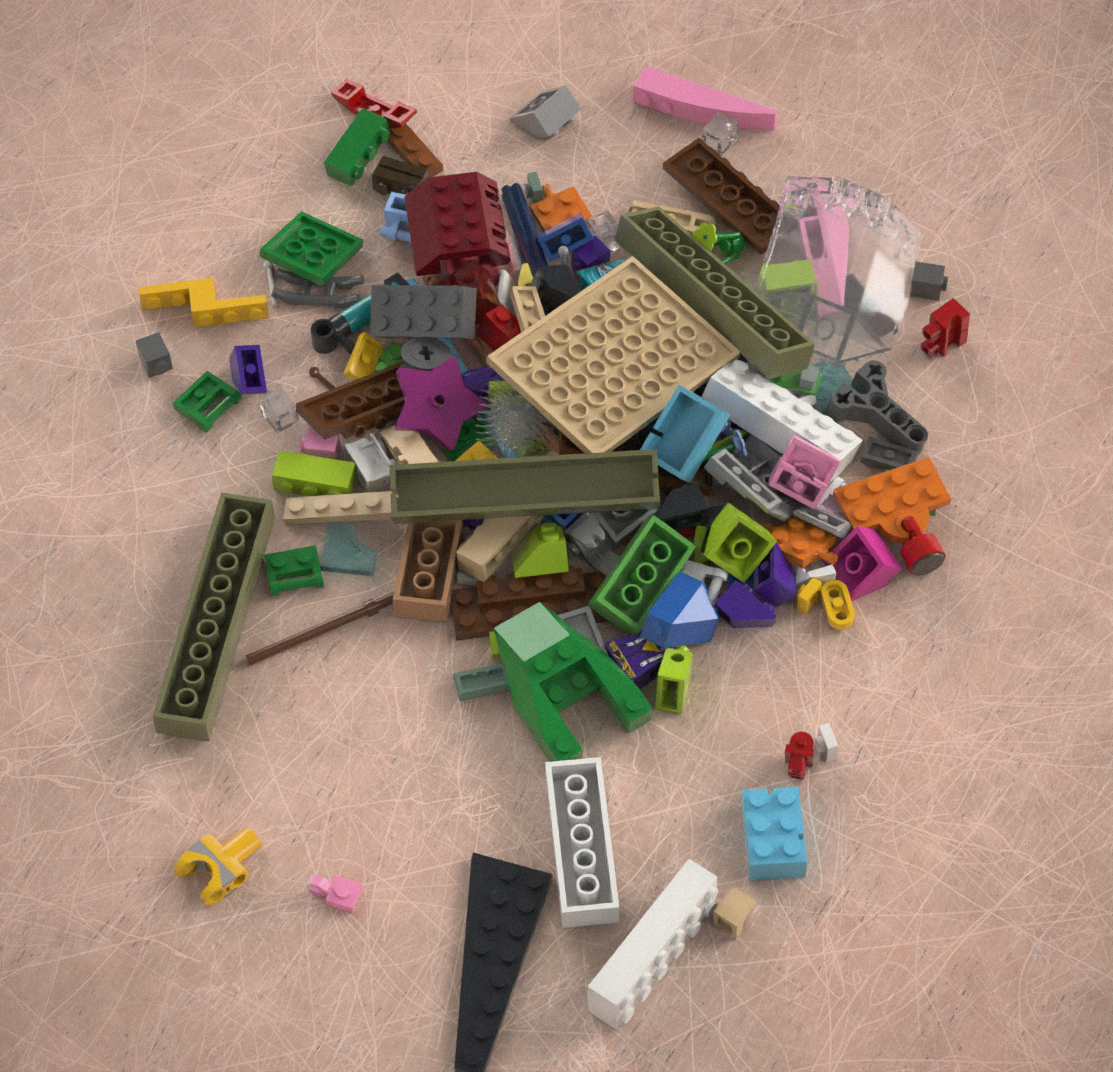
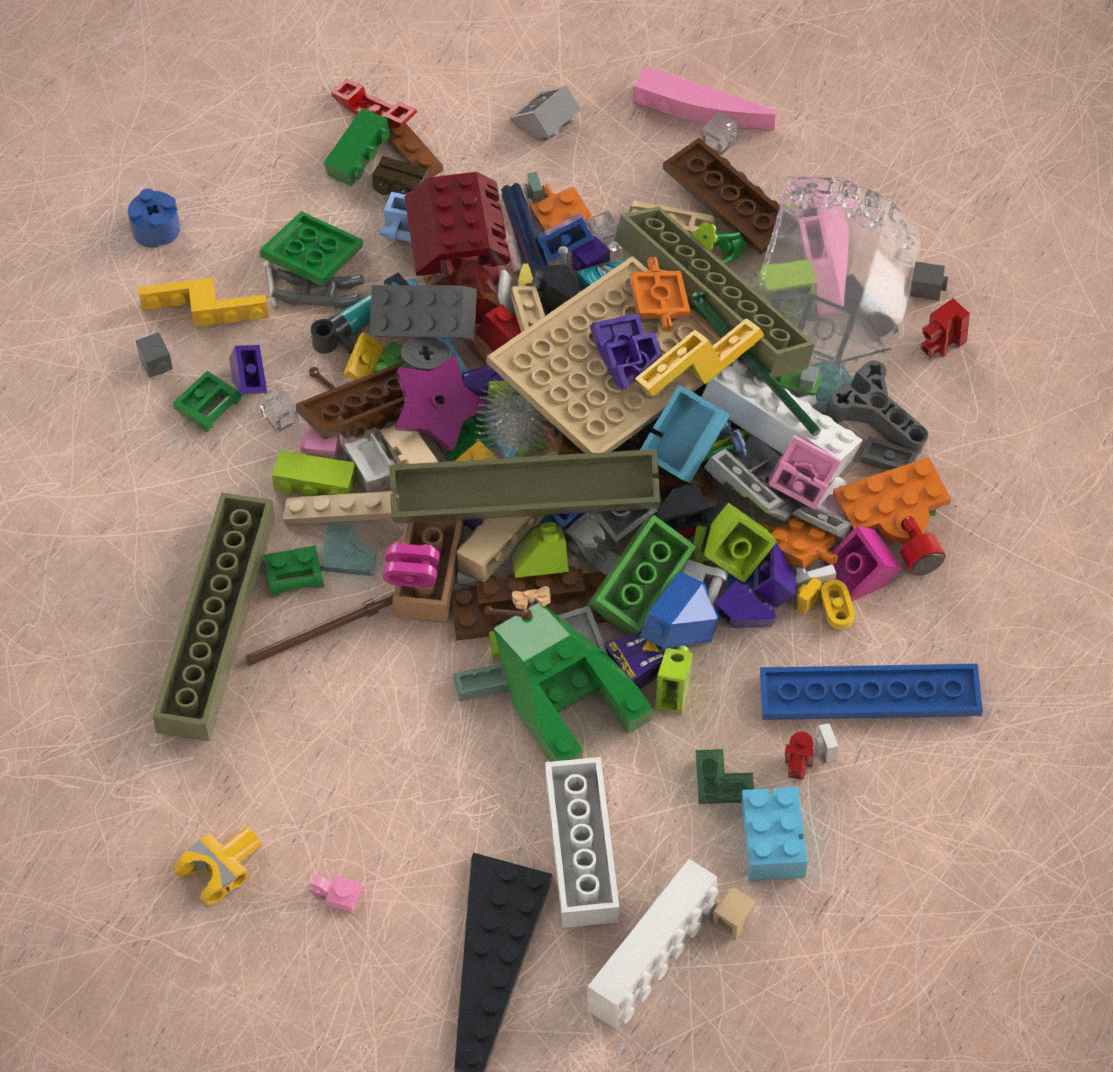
none -> blue brick [128,188,180,248]
none -> dark pink brick [382,542,440,588]
none -> reddish brown hinge [484,606,532,620]
none -> light nougat piece [512,586,550,610]
none -> dark purple slope [589,313,662,390]
none -> orange plate [629,257,690,332]
none -> yellow bracket [635,318,764,397]
none -> dark green bar [688,291,821,437]
none -> clear green plate [695,749,754,804]
none -> blue plate [760,664,983,720]

